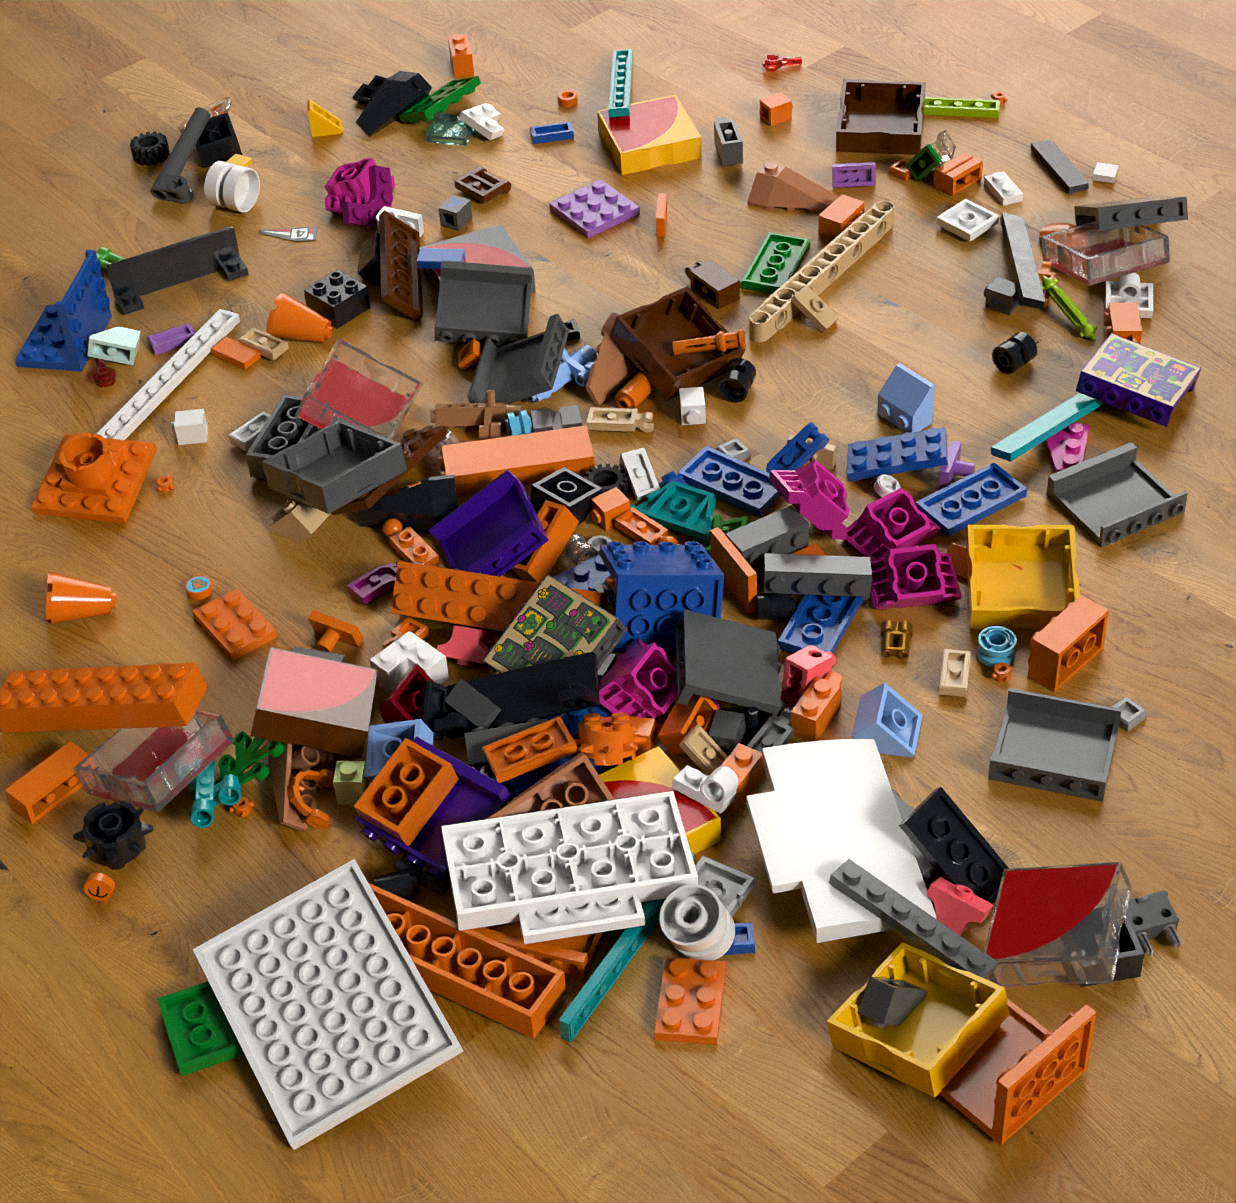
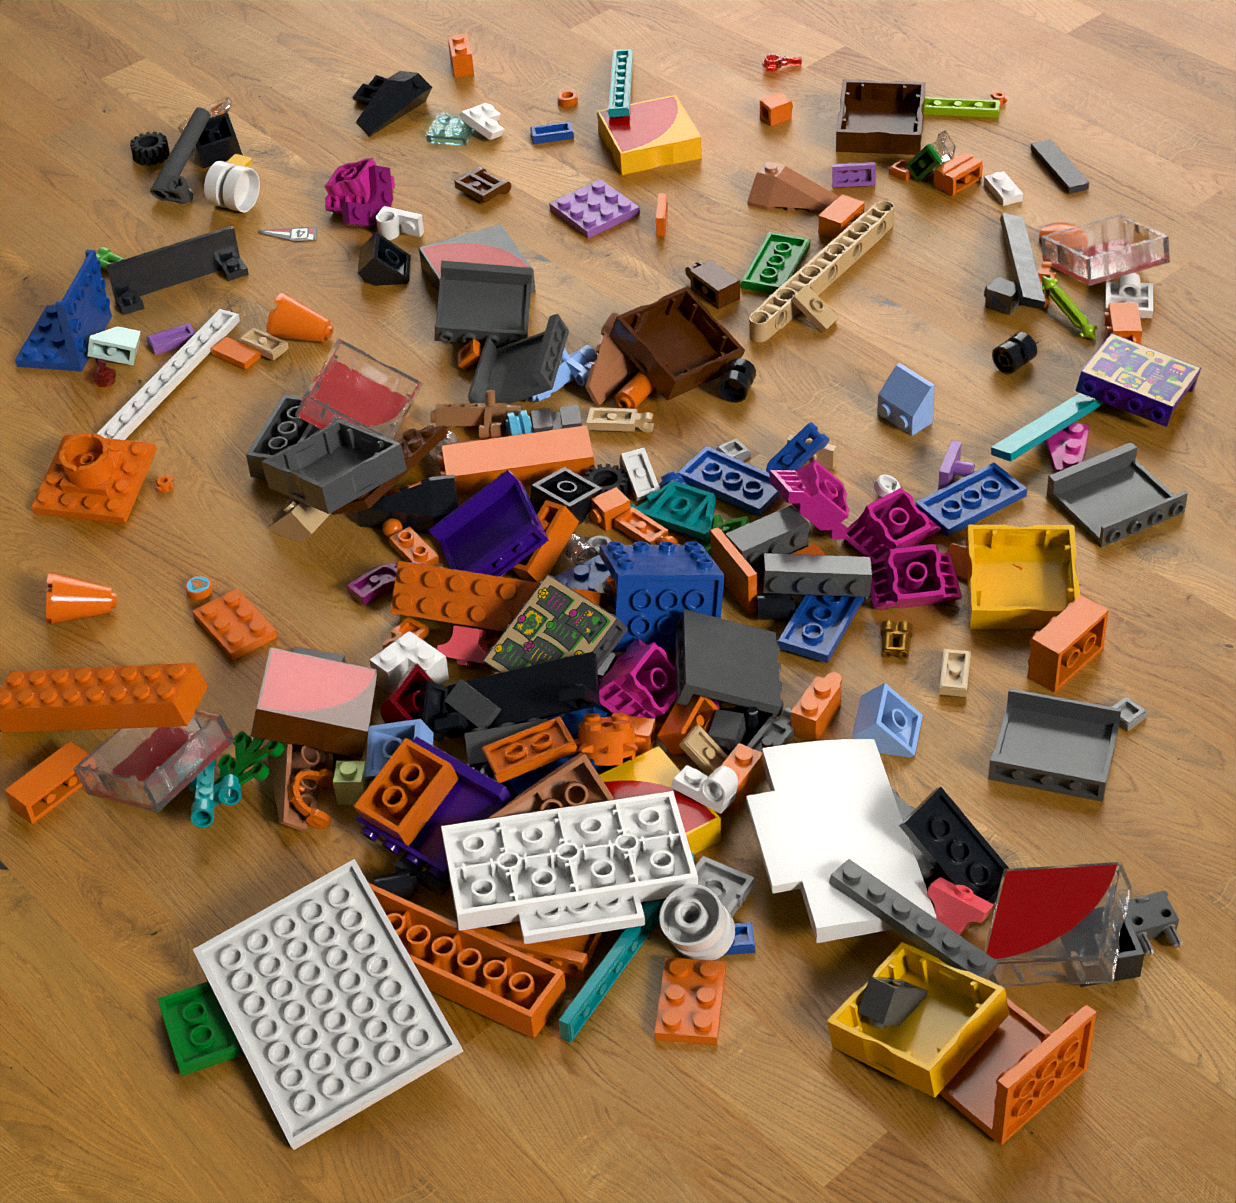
black brick [73,801,153,870] -> none
orange tile [84,873,115,901] -> none
white brick [171,409,208,445] -> none
white plate [228,411,270,451] -> none
orange piece [229,797,254,817] -> none
black brick [304,269,370,329] -> none
yellow slope [307,99,343,137] -> none
orange tile [308,610,364,653] -> none
reddish brown plate [379,210,423,321] -> none
green plate [399,76,481,124] -> none
tile [417,248,465,269] -> none
dark grey brick [438,195,473,231] -> none
black tile [564,319,580,341] -> none
orange pin [673,328,746,356] -> none
white brick [679,387,706,425] -> none
dark grey brick [714,117,743,166] -> none
coral torso [780,645,836,707] -> none
blue plate [847,427,948,482] -> none
white plate [936,199,999,241] -> none
medium azure wheel [977,626,1017,668] -> none
orange piece [991,662,1013,682] -> none
dark grey panel [1074,196,1188,231] -> none
white tile [1092,162,1119,184] -> none

